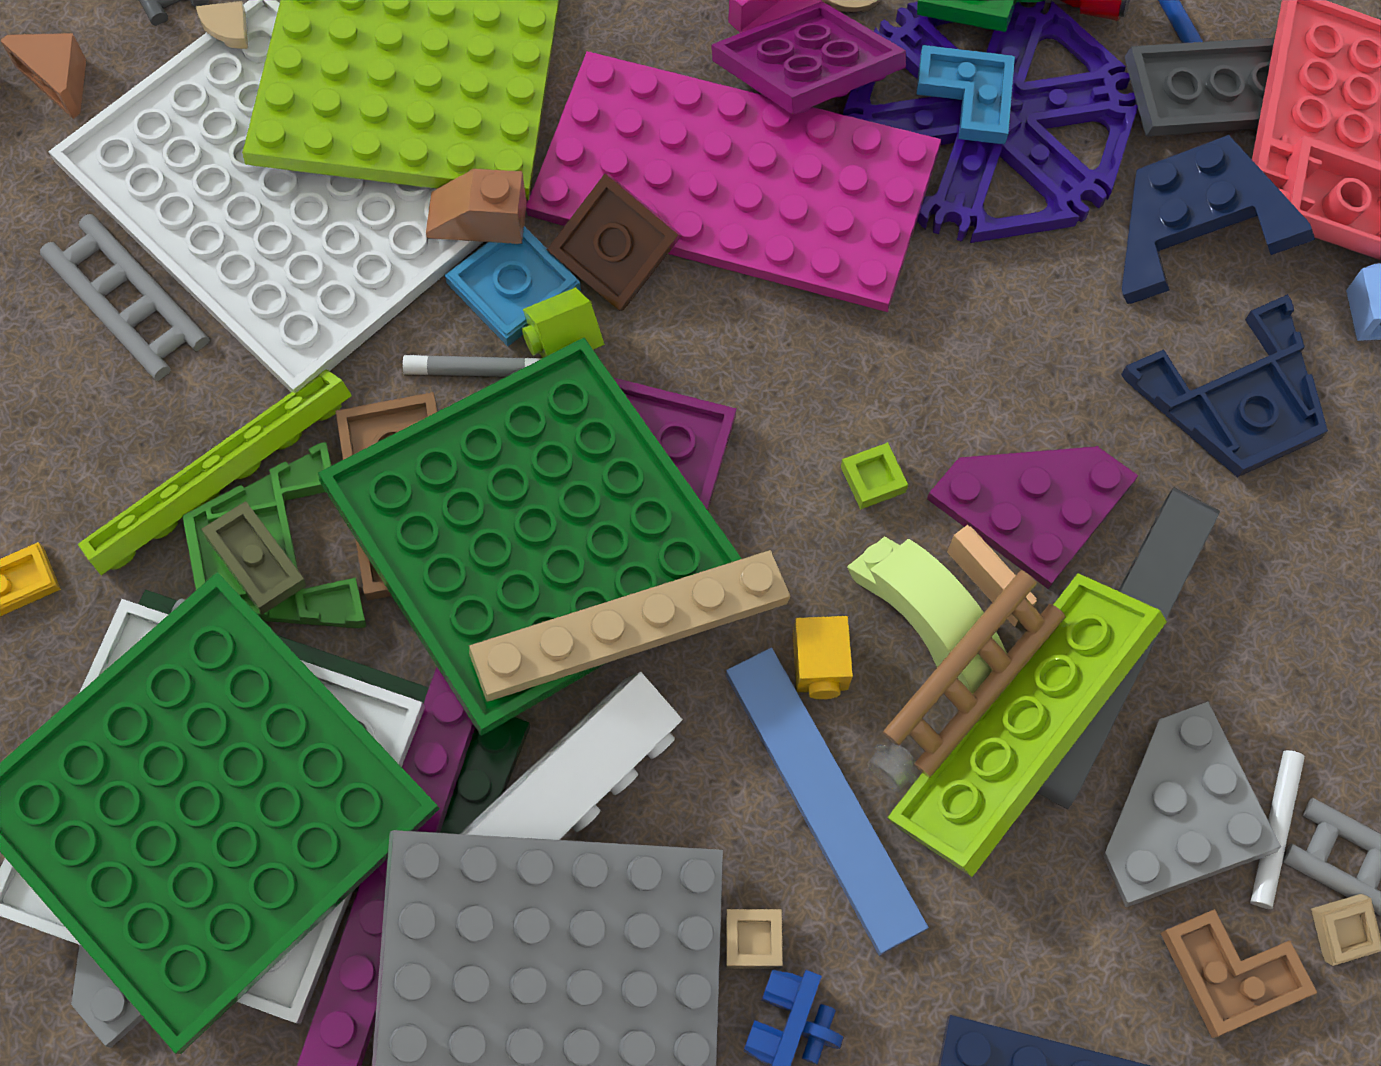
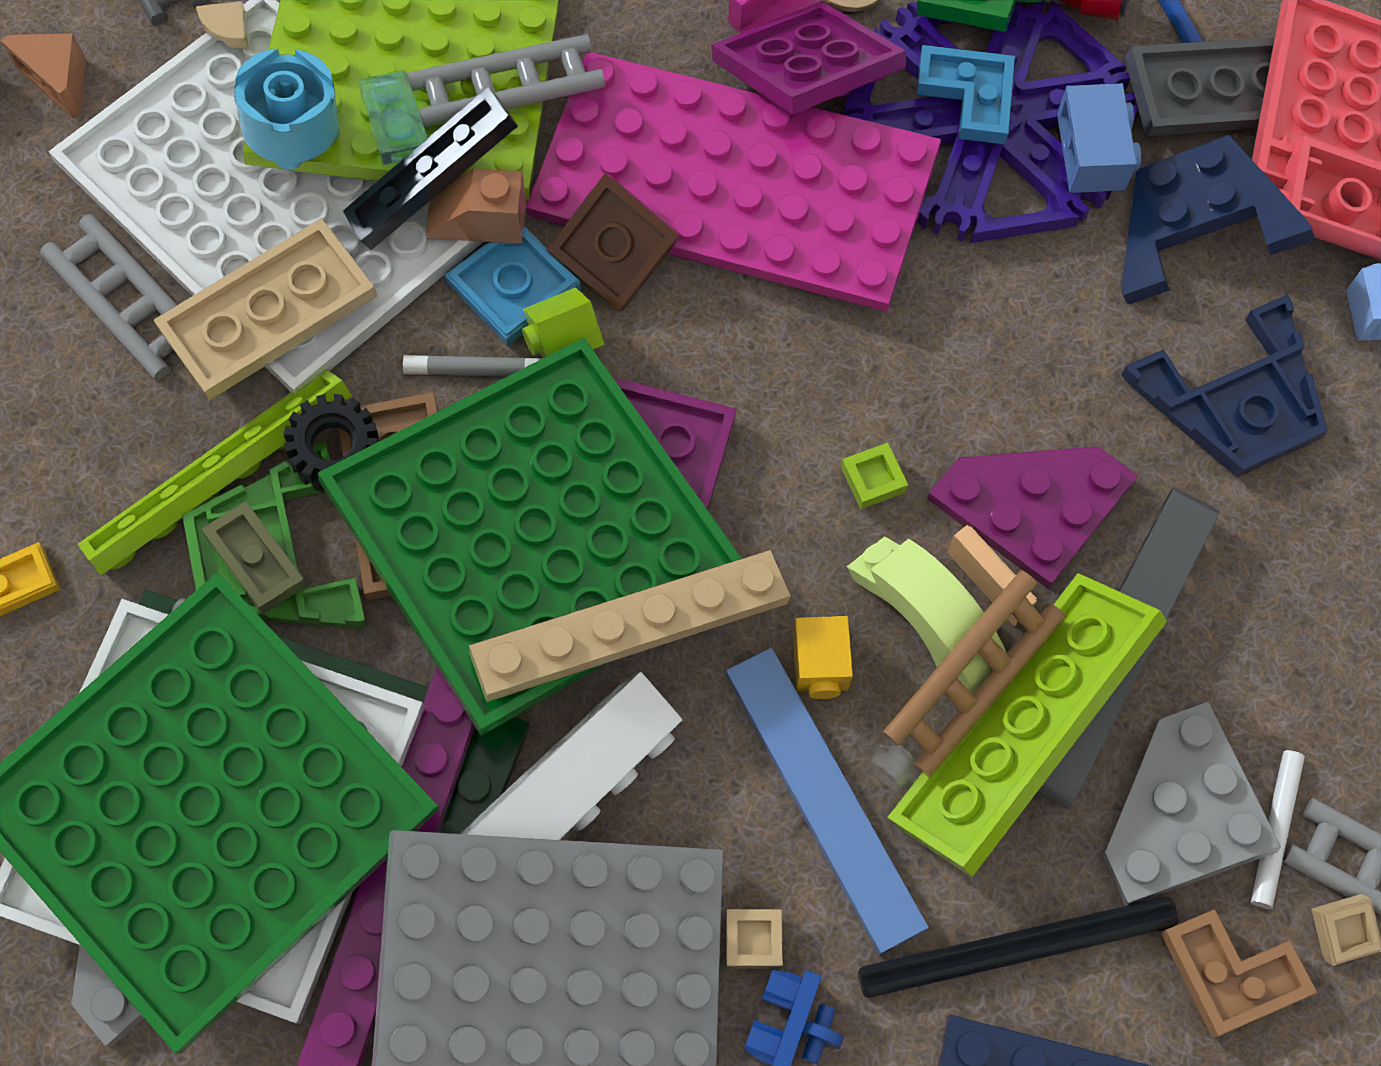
none -> tan plate [154,218,377,401]
none -> medium azure brick [234,49,340,170]
none -> black tyre [284,394,379,492]
none -> black plate [343,87,518,250]
none -> clear light blue plate [359,70,427,165]
none -> light grey bar [406,34,605,128]
none -> black axle [858,897,1179,998]
none -> medium blue brick [1057,83,1141,193]

